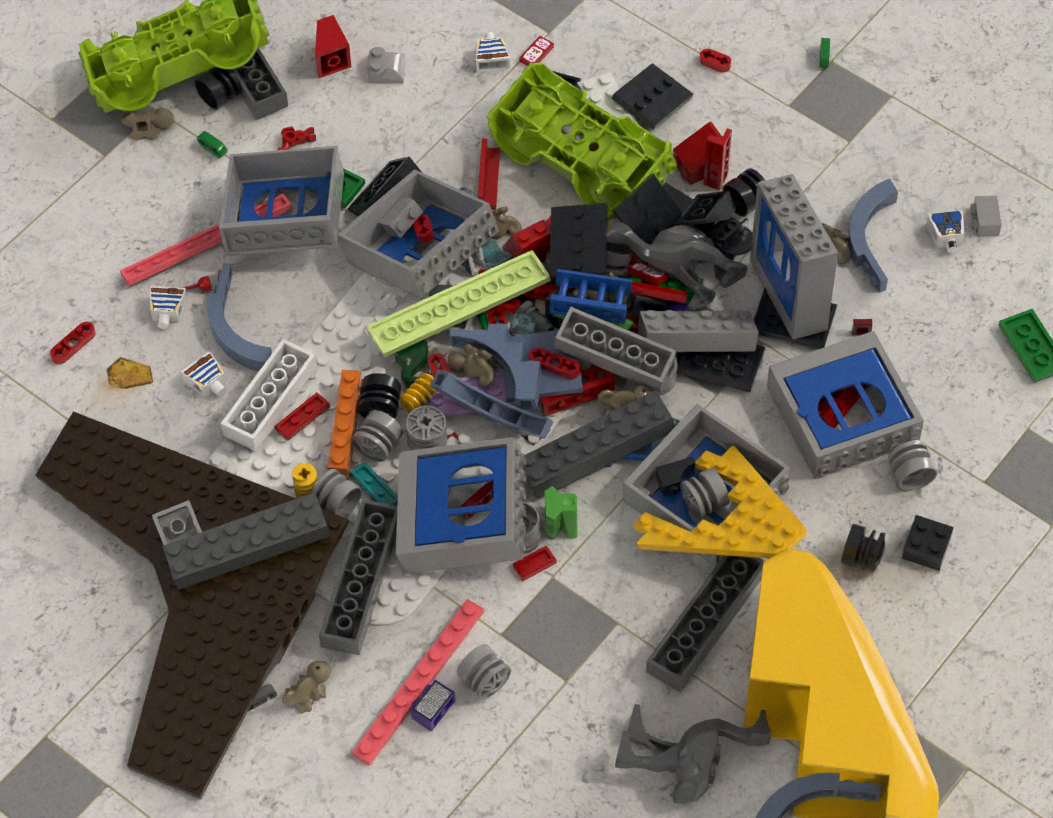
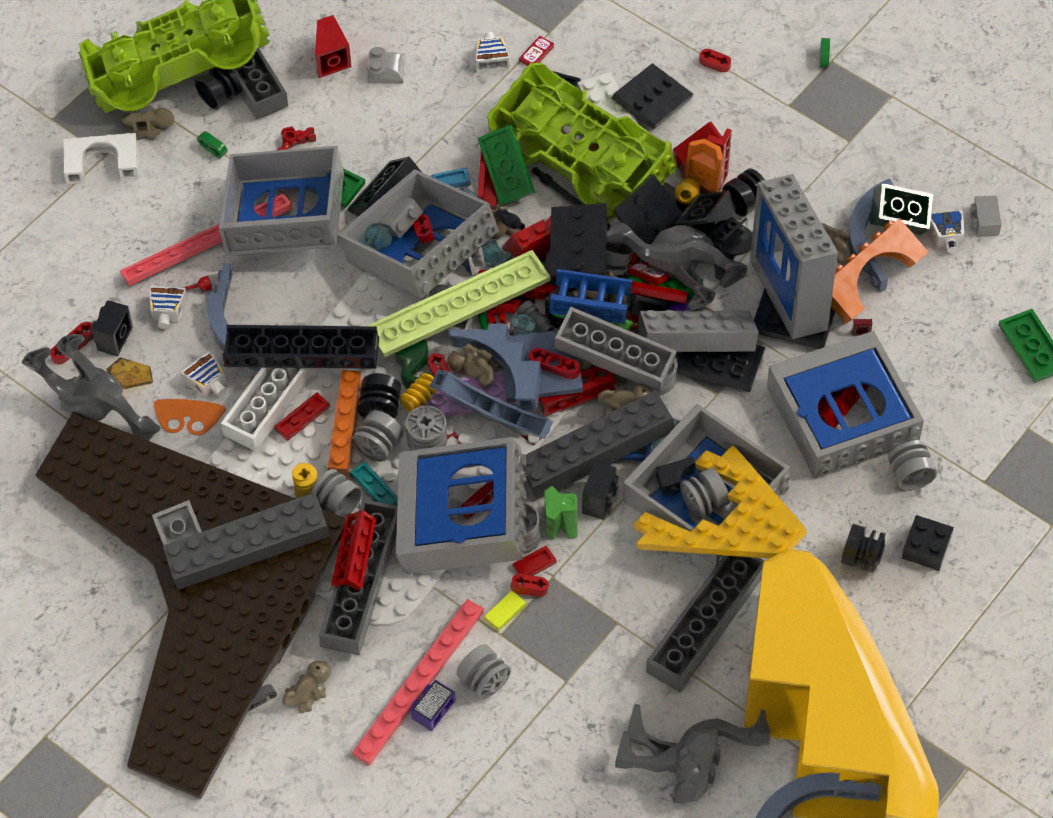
none -> dark grey animal [22,334,161,441]
none -> white arch [63,133,139,184]
none -> black brick [91,300,133,356]
none -> orange piece [154,399,226,435]
none -> black tile [222,325,380,369]
none -> red fence [331,510,376,590]
none -> clear light blue head [364,223,392,250]
none -> dark azure tile [431,168,471,188]
none -> green plate [478,125,535,206]
none -> neon yellow tile [484,590,526,631]
none -> black piece [495,209,525,230]
none -> red beam [510,574,549,597]
none -> black bar [532,167,611,231]
none -> black brick [582,462,619,520]
none -> yellow head [675,179,700,205]
none -> orange piece [684,139,723,193]
none -> orange arch [831,218,928,324]
none -> dark green brick [870,183,933,235]

